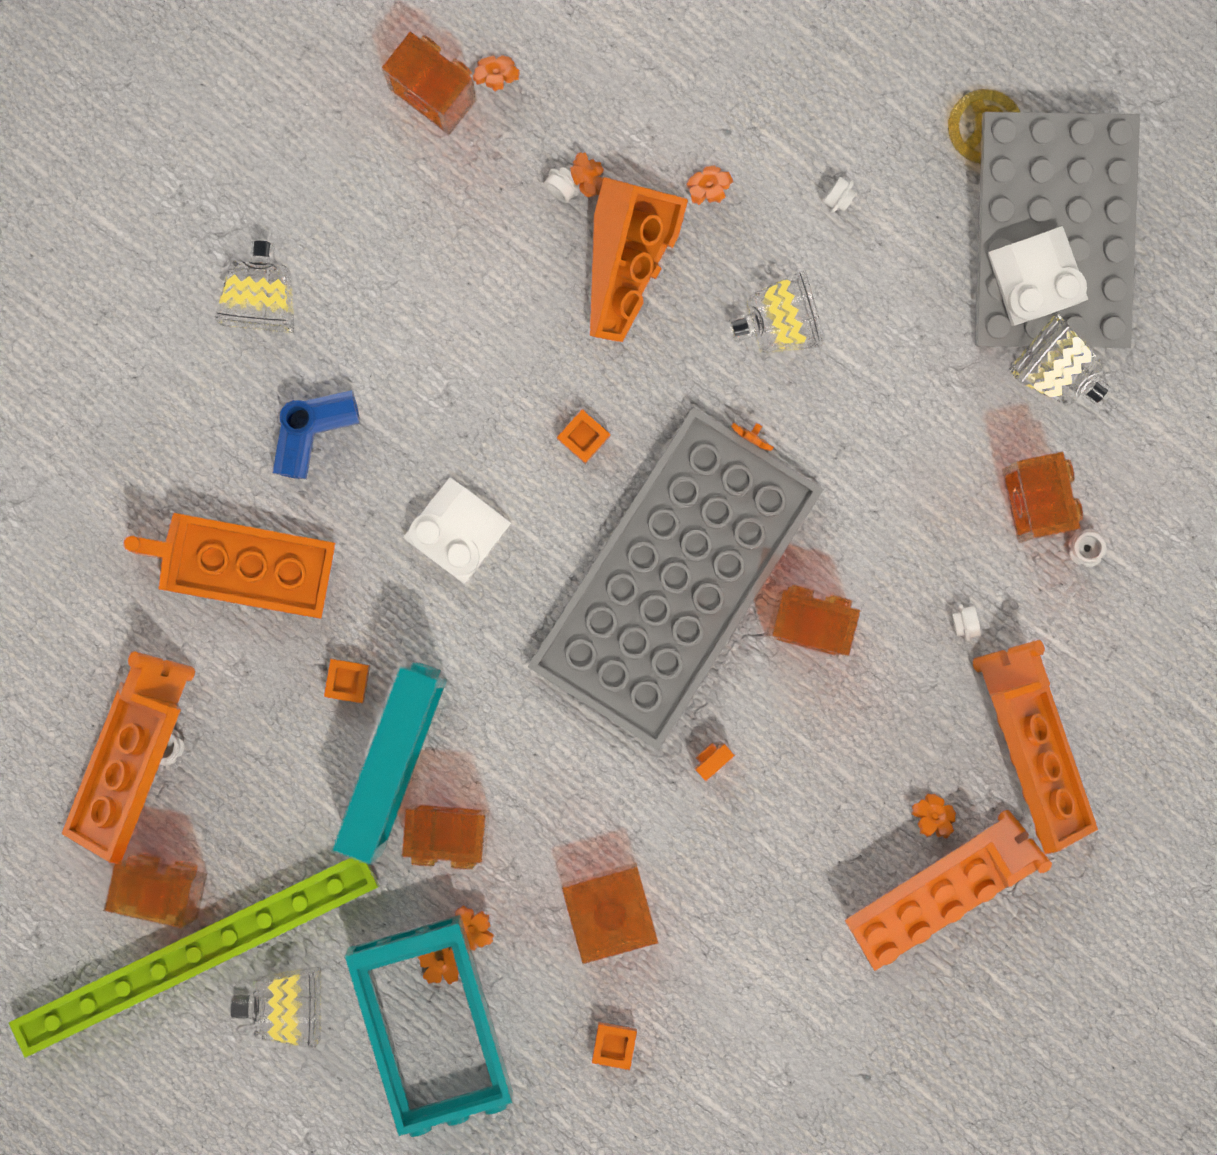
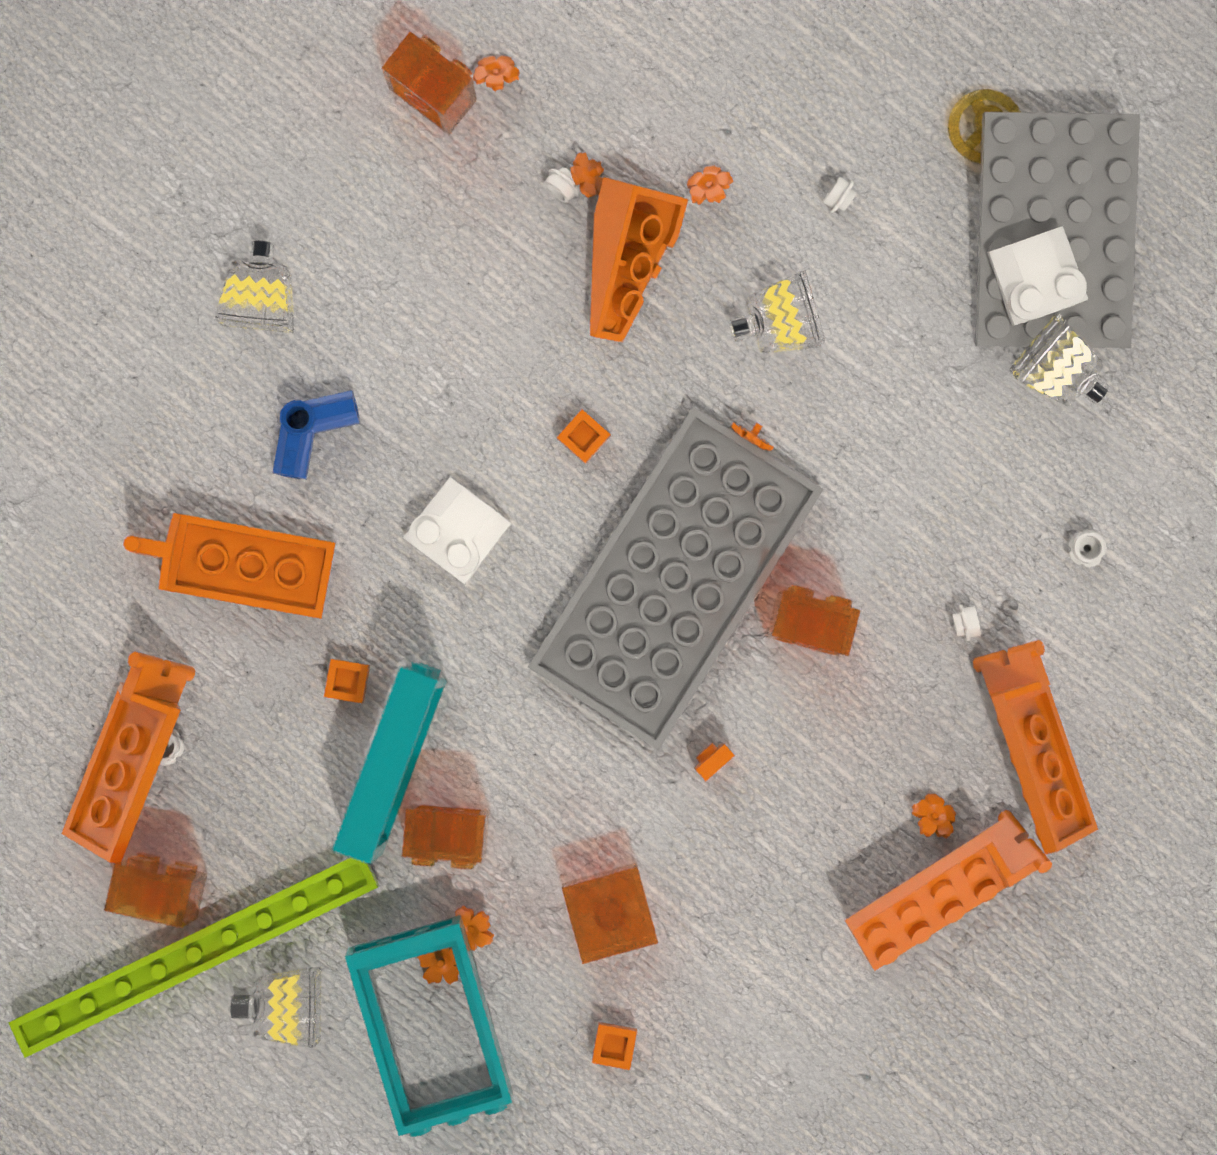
clear orange brick [1002,451,1083,543] -> none

